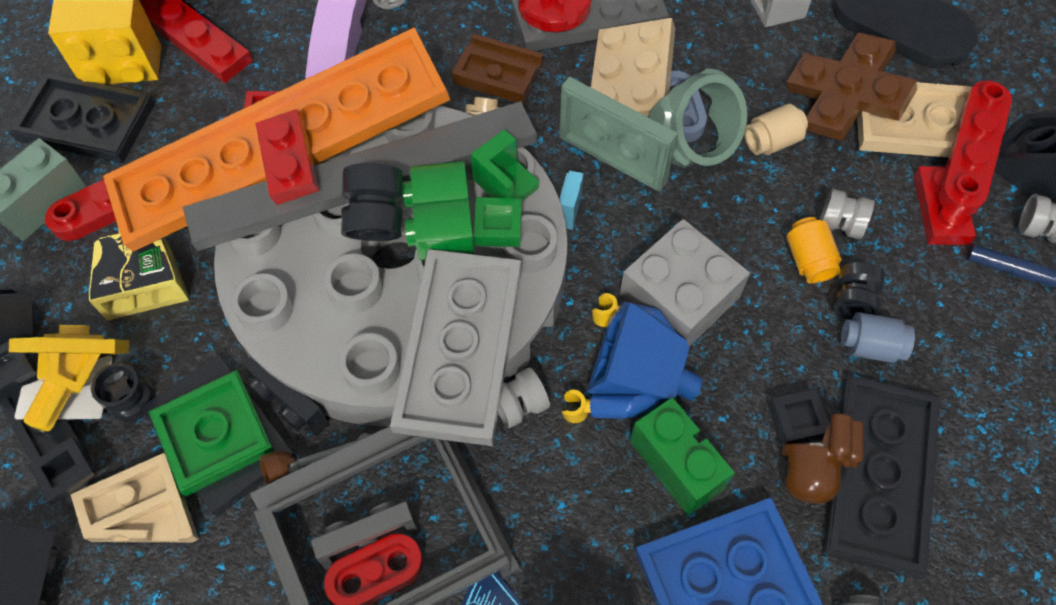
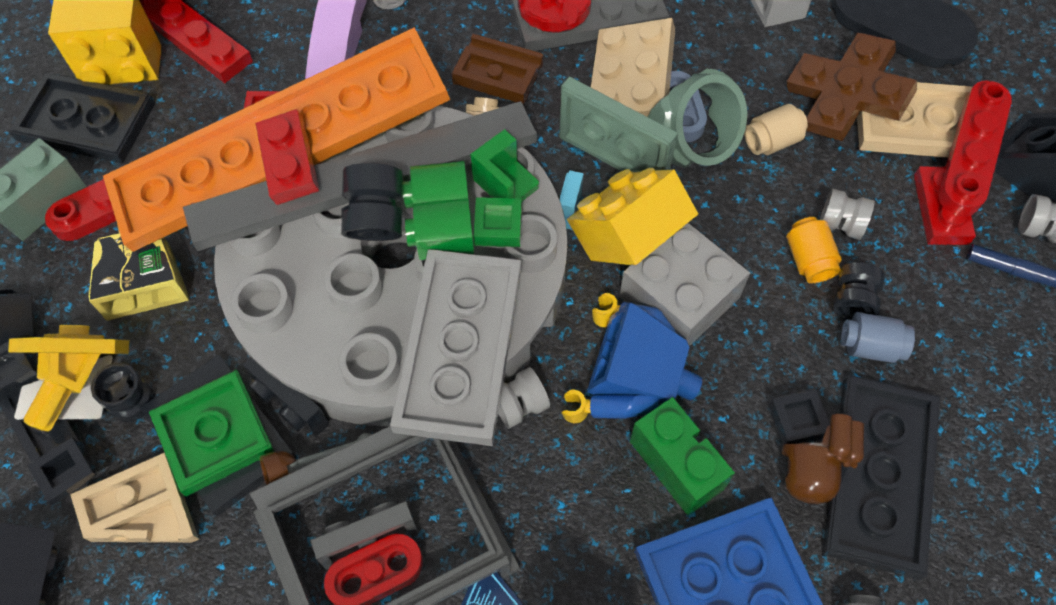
none -> yellow brick [566,168,698,265]

